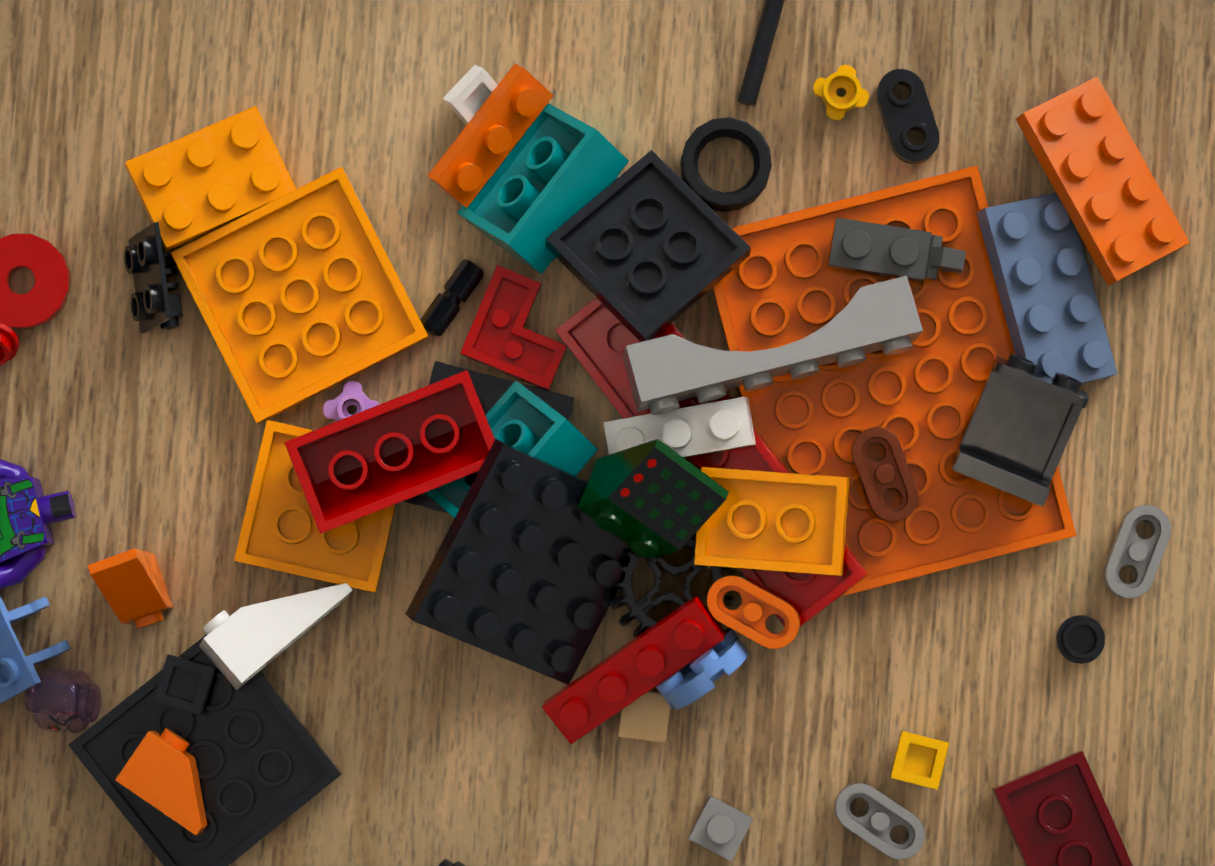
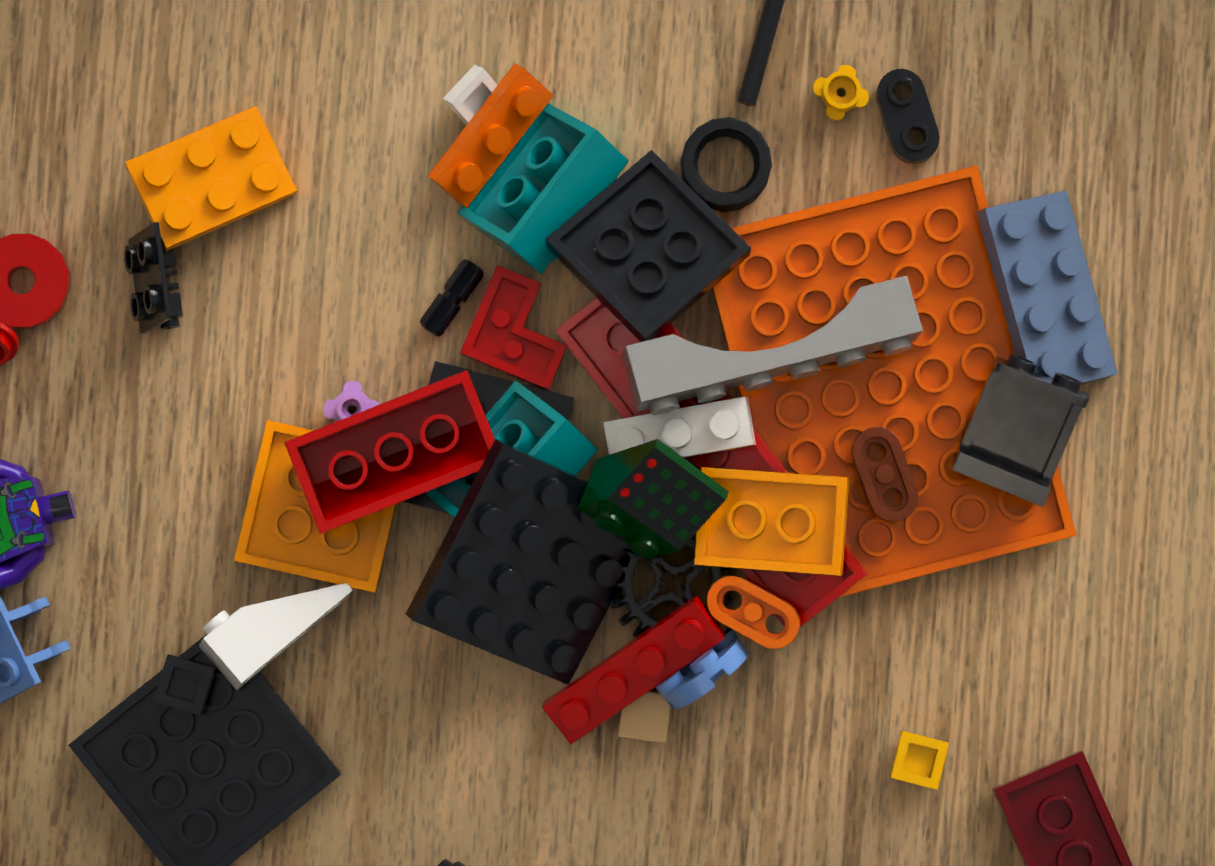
head [25,668,102,734] -> none
orange slope [87,548,173,630] -> none
orange slope [115,728,207,836] -> none
light orange plate [171,166,429,425] -> none
light grey plate [688,795,754,861] -> none
dark grey hinge [828,217,966,282] -> none
light grey plate [834,783,925,859] -> none
orange plate [1016,76,1190,286] -> none
black plate [1056,615,1105,664] -> none
light grey plate [1103,505,1171,599] -> none

